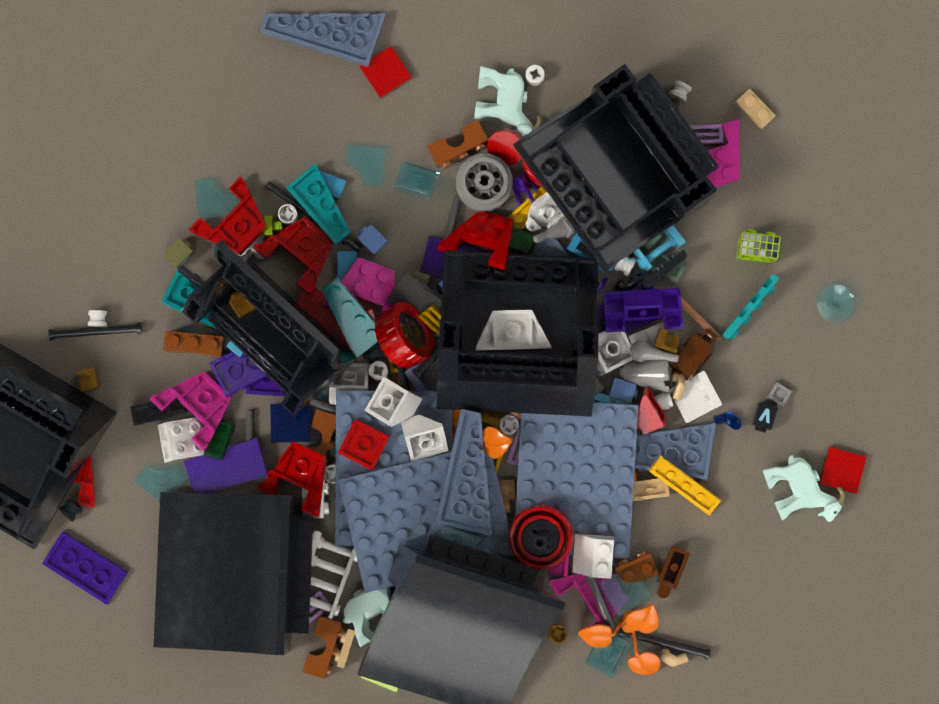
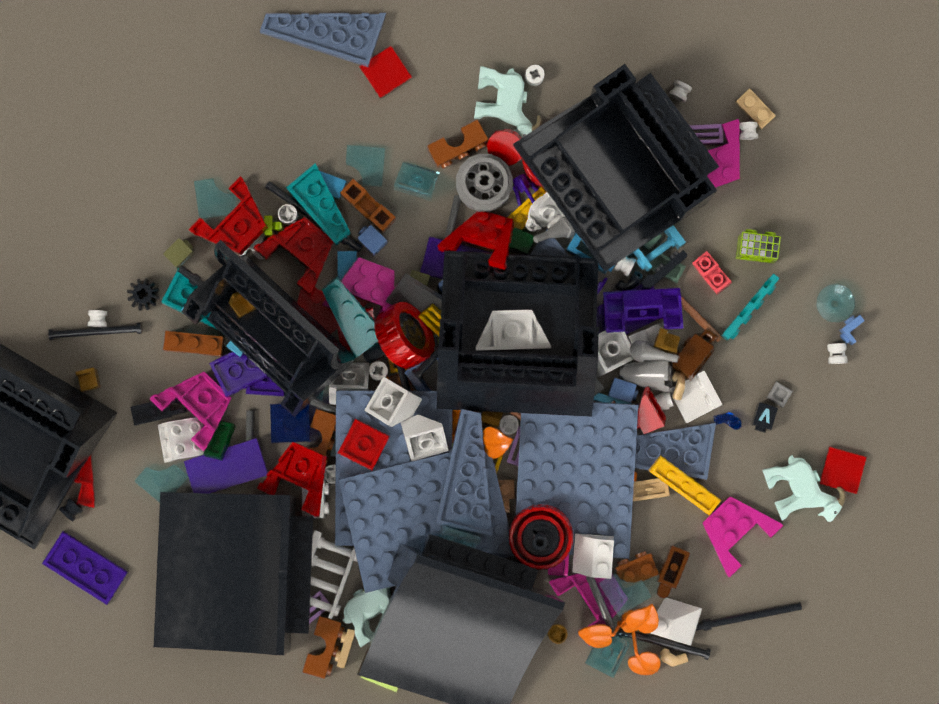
none -> black gear [127,278,160,311]
none -> dark orange arch [340,179,396,234]
none -> white slope [651,598,702,646]
none -> coral slope [692,251,732,295]
none -> black bar [696,602,802,631]
none -> dark pink wing [702,496,783,577]
none -> white wheel [739,122,758,140]
none -> white wheel [827,343,848,364]
none -> medium blue bracket [839,315,864,345]

